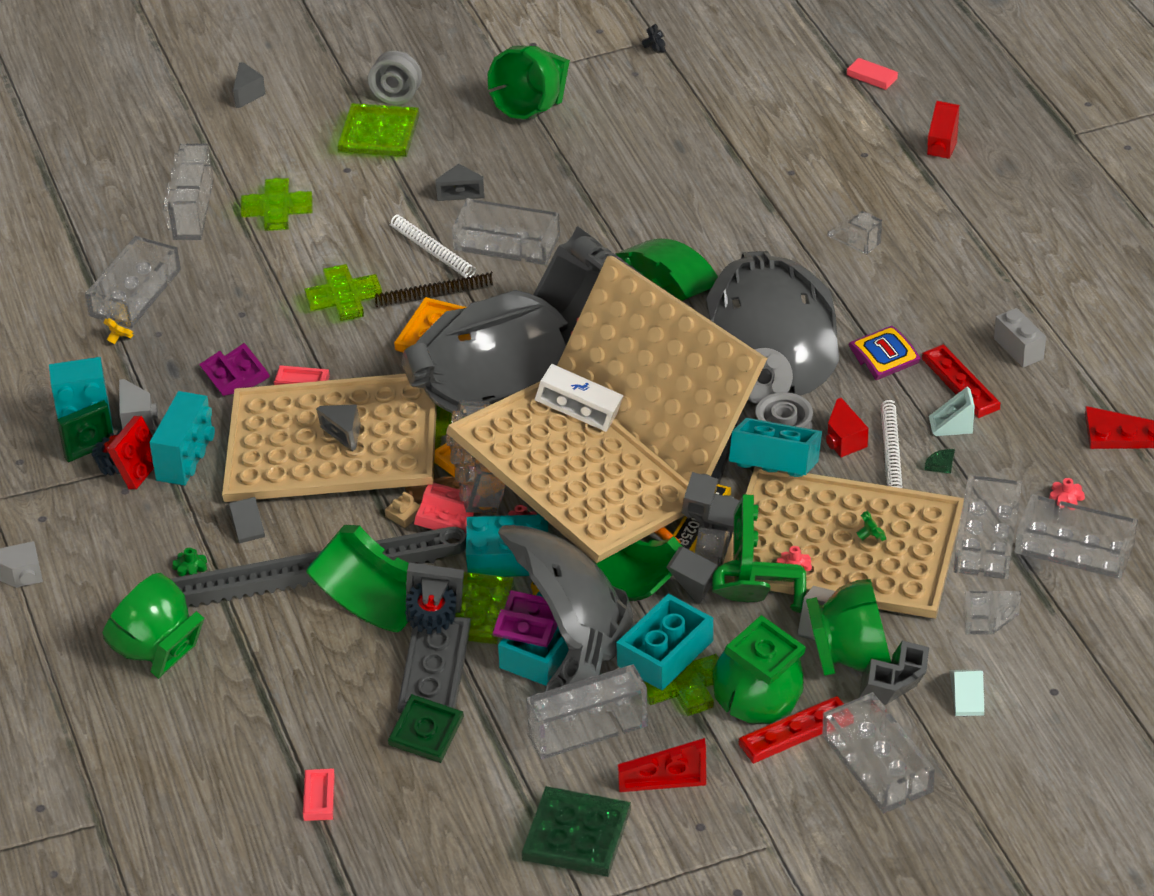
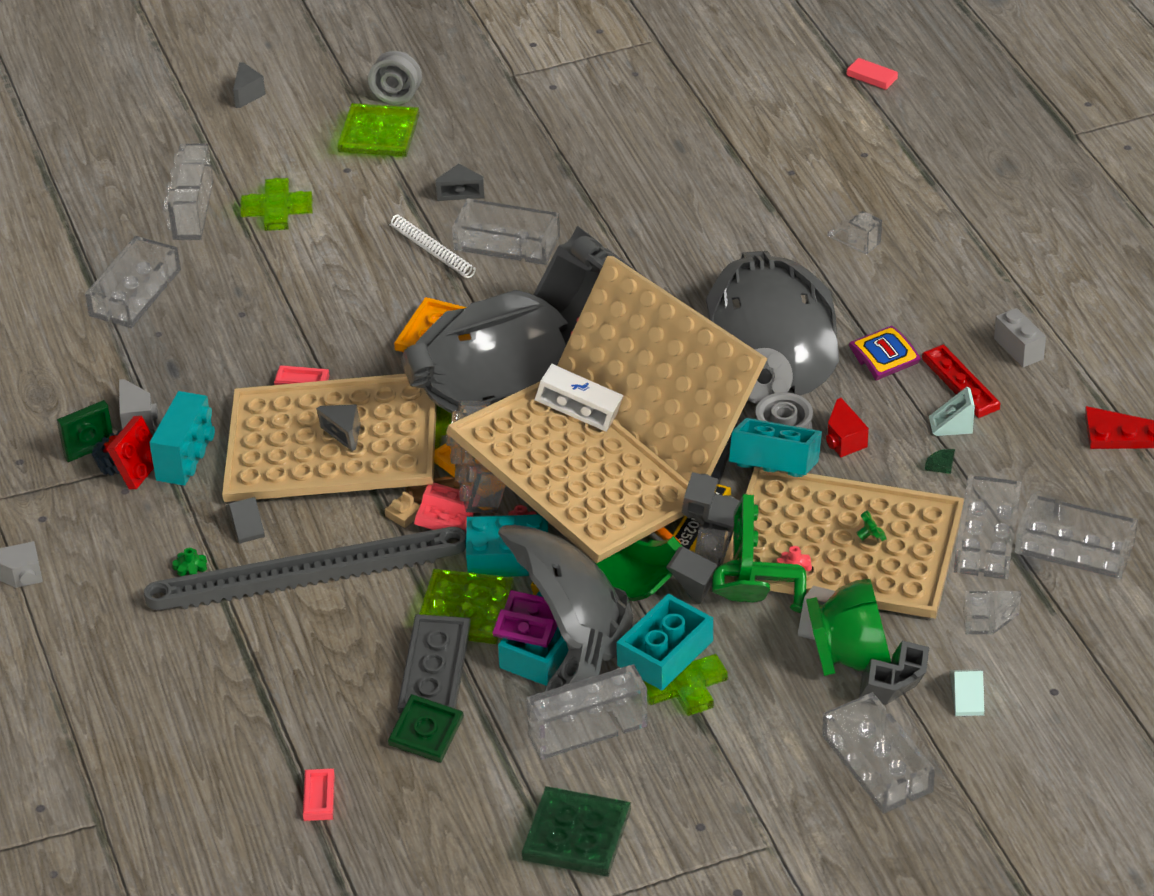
teal brick [49,357,114,433] -> none
green plate [102,573,204,679] -> none
yellow plant [103,318,133,344] -> none
magenta slope [199,343,270,396] -> none
clear neon green plate [304,264,382,321] -> none
green panel [306,525,409,633] -> none
dark brown piece [375,271,493,307] -> none
plate [405,562,464,634] -> none
green plate [487,45,570,119] -> none
green panel [615,238,718,301] -> none
red wing [618,738,706,792] -> none
black plant [642,24,666,53] -> none
green plate [712,615,806,723] -> none
red tile [739,696,852,764] -> none
white piece [881,400,903,488] -> none
red slope [927,101,960,159] -> none
coral plant [1049,478,1085,509] -> none

